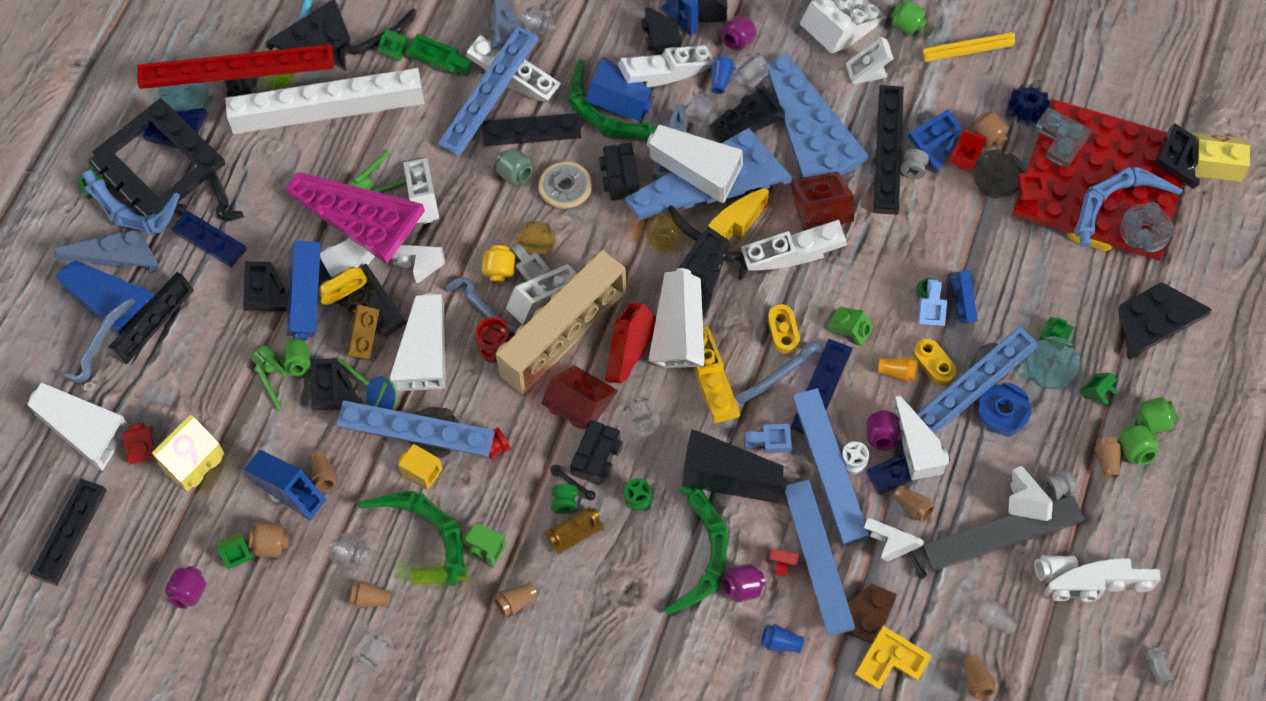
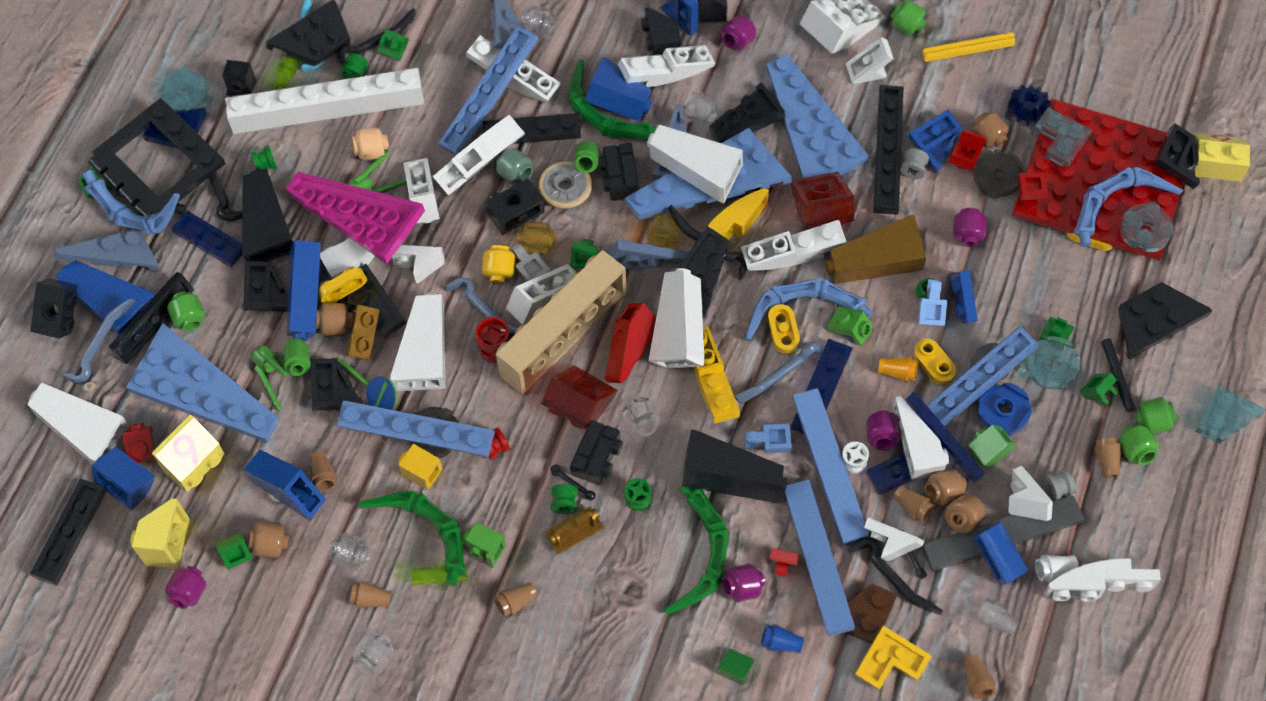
red tile [137,44,334,89] -> none
green hinge [405,34,472,76] -> none
blue cone [711,56,735,94] -> none
clear head [733,52,770,88] -> none
light grey pin [1144,647,1175,686] -> none
none -> black brick [30,278,78,339]
none -> blue brick [92,446,154,510]
none -> medium blue wing [126,323,279,443]
none -> light yellow slope [130,499,190,569]
none -> bright green head [167,292,205,331]
none -> black slope [242,168,293,262]
none -> green wheel [250,145,277,170]
none -> medium nougat head [316,302,353,336]
none -> green wheel [340,53,369,79]
none -> light nougat head [352,127,389,161]
none -> white slope [433,115,525,196]
none -> black brick [485,178,545,235]
none -> green tile [570,239,598,269]
none -> bright green brick [574,141,600,173]
none -> sand blue wing [606,240,689,270]
none -> green slope [717,648,755,685]
none -> medium blue animal [744,278,873,341]
none -> pearl gold slope [826,215,926,284]
none -> black piece [849,538,943,615]
none -> clear blue tile [905,392,985,483]
none -> medium nougat head [925,468,967,507]
none -> medium nougat head [945,494,985,534]
none -> magenta head [953,208,986,247]
none -> bright green brick [968,425,1017,467]
none -> blue brick [972,520,1028,584]
none -> black bar [1101,338,1136,412]
none -> clear light blue wing [1195,386,1266,444]

